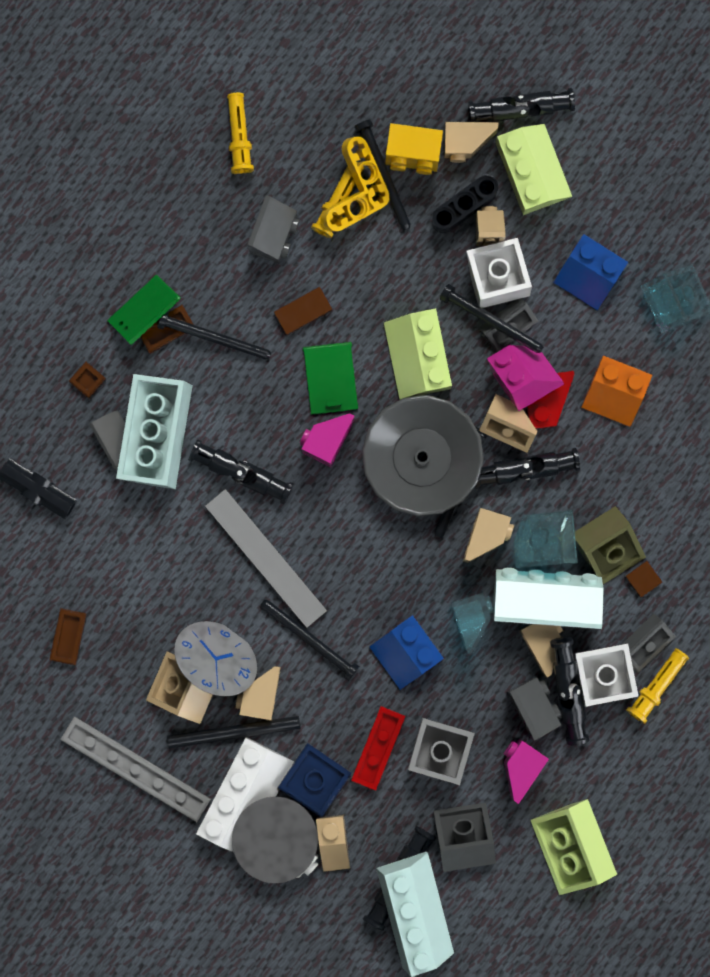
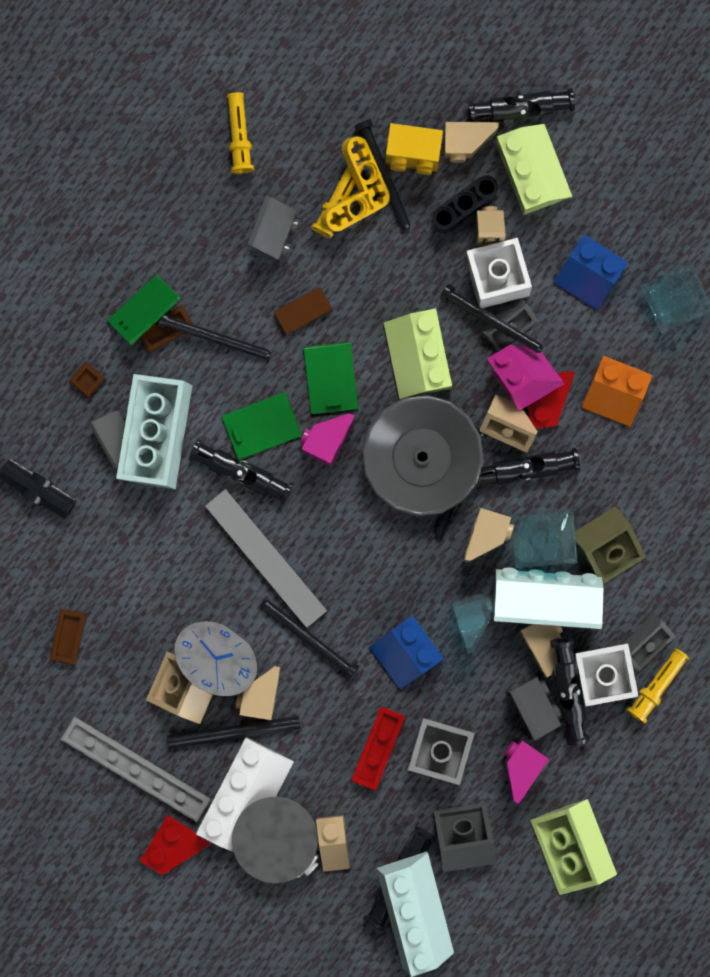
dark blue tile [277,743,351,818] -> none
reddish brown tile [625,561,662,598] -> none
none -> red wing [140,815,211,875]
none -> green container [222,391,302,460]

